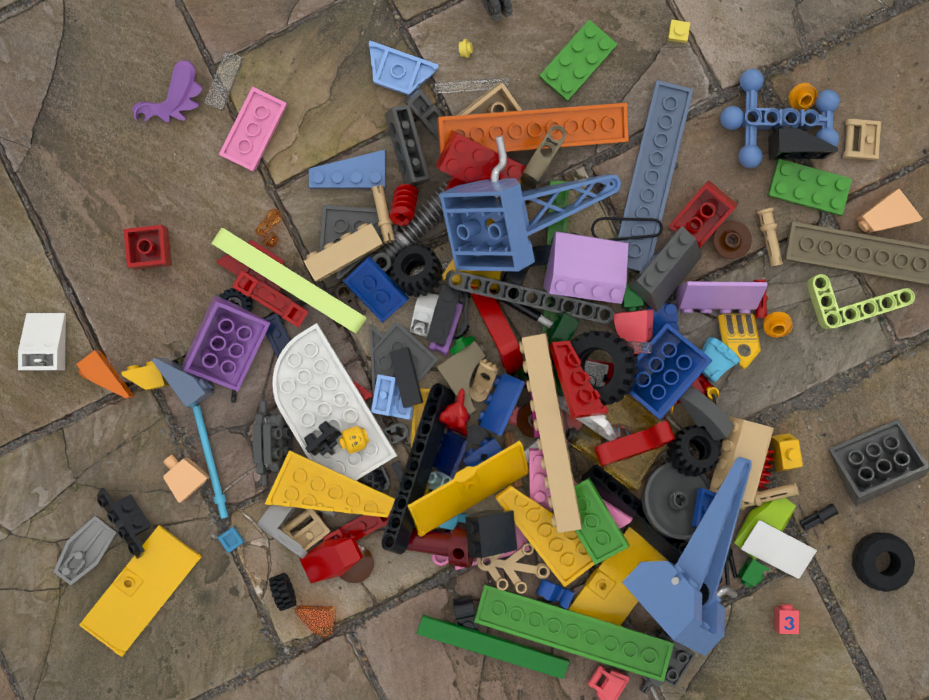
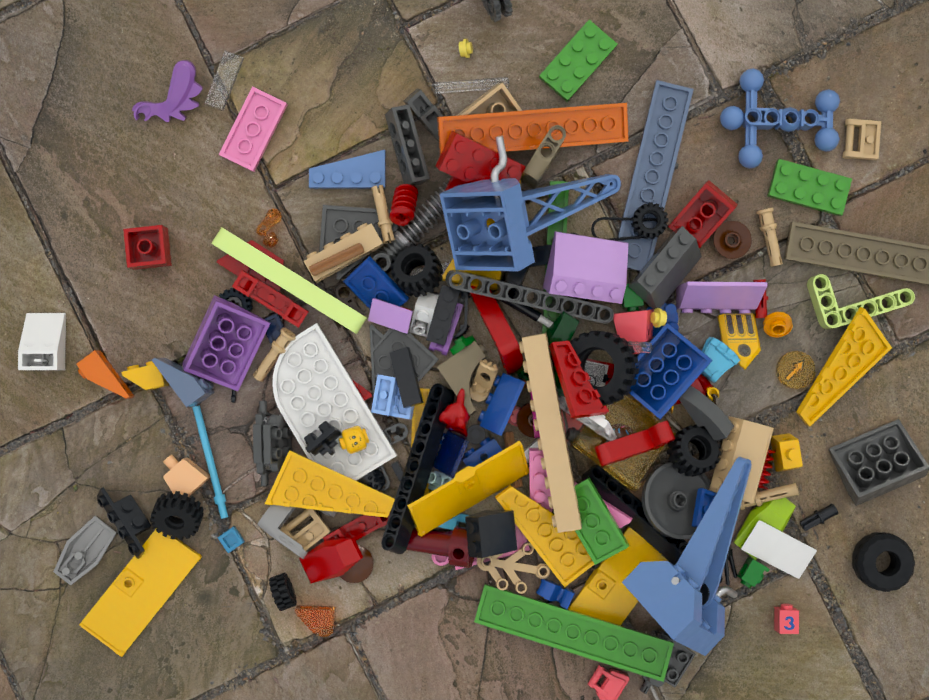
light blue wing [369,41,439,96] -> none
green tile [416,614,570,679] -> none
black plate [453,595,479,631] -> none
light yellow plate [668,20,690,43] -> none
black slope [768,126,838,160] -> none
light orange plate [788,83,817,111] -> none
light nougat slope [857,189,922,234] -> none
none -> black tyre [150,491,204,540]
none -> tan pin [253,328,296,382]
none -> medium nougat axle [309,243,365,276]
none -> lavender piece [368,298,413,334]
none -> black tyre [631,202,668,239]
none -> light yellow plate [650,308,667,328]
none -> clear yellow tile [776,351,816,389]
none -> yellow wing [796,307,892,427]

